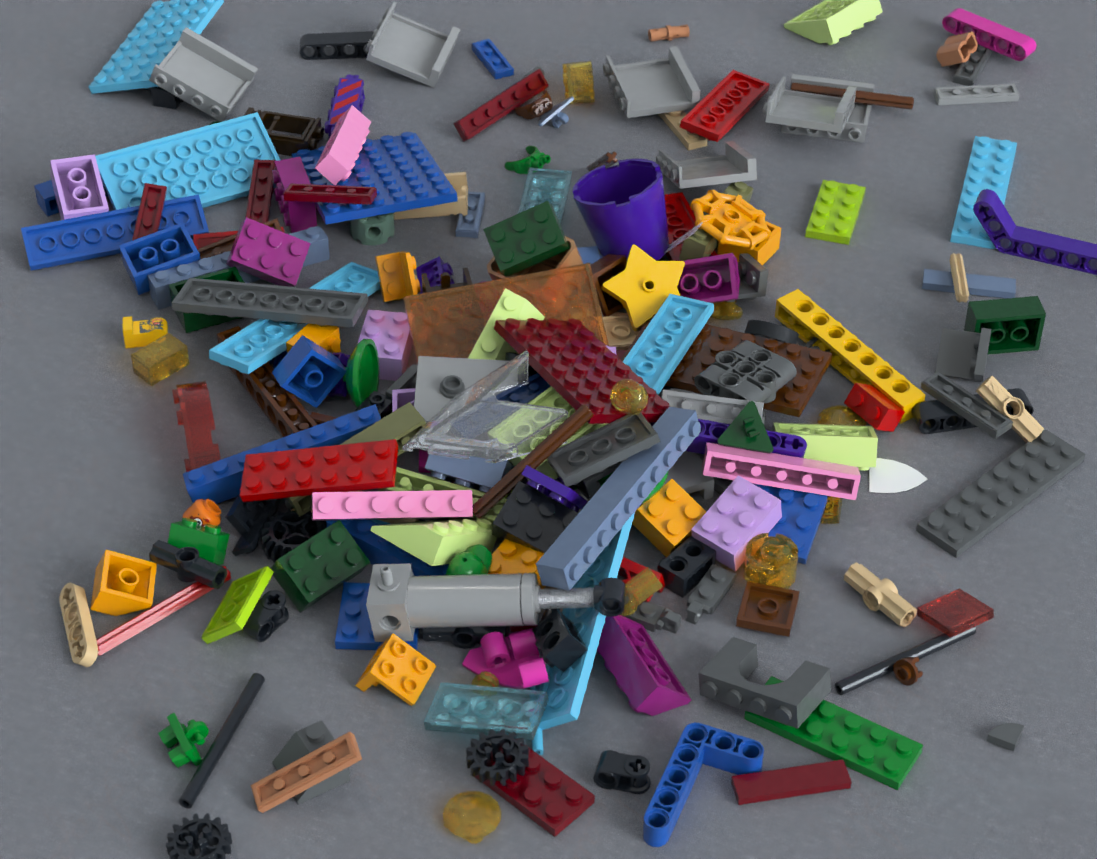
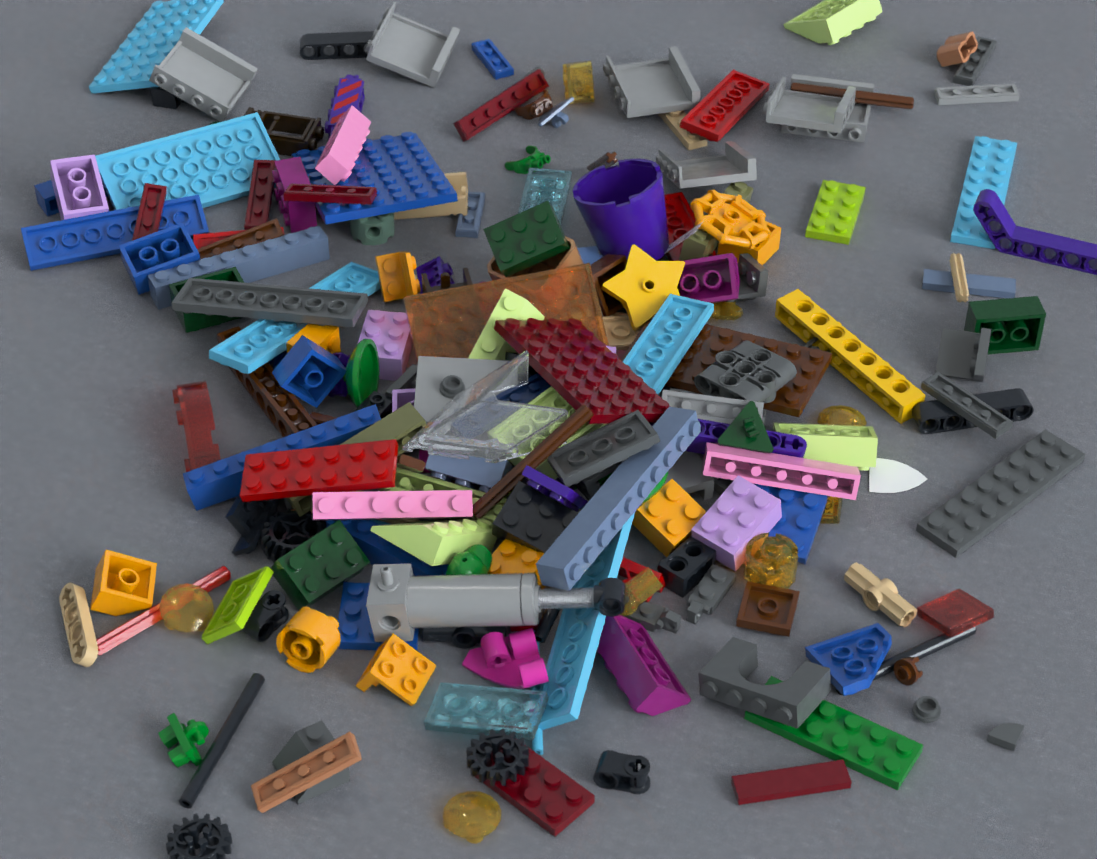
yellow leg [123,316,168,349] -> none
clear yellow brick [131,333,190,386] -> none
black piece [149,540,227,590] -> none
green brick [167,518,230,565] -> none
orange head [182,499,221,527] -> none
magenta brick [226,217,311,287] -> none
clear yellow plate [472,672,499,698] -> none
black brick [532,608,587,673] -> none
clear yellow head [610,379,648,415] -> none
blue beam [643,722,764,847] -> none
nougat pin [648,24,690,42] -> none
black tyre [745,320,799,344] -> none
red brick [844,383,905,432] -> none
dark pink beam [942,8,1036,61] -> none
tan piece [976,376,1044,443] -> none
none -> clear yellow dish [159,583,214,632]
none -> light orange brick [276,606,341,673]
none -> reddish brown tile [397,454,426,473]
none -> blue plate [805,623,892,696]
none -> dark grey plate [912,696,941,723]

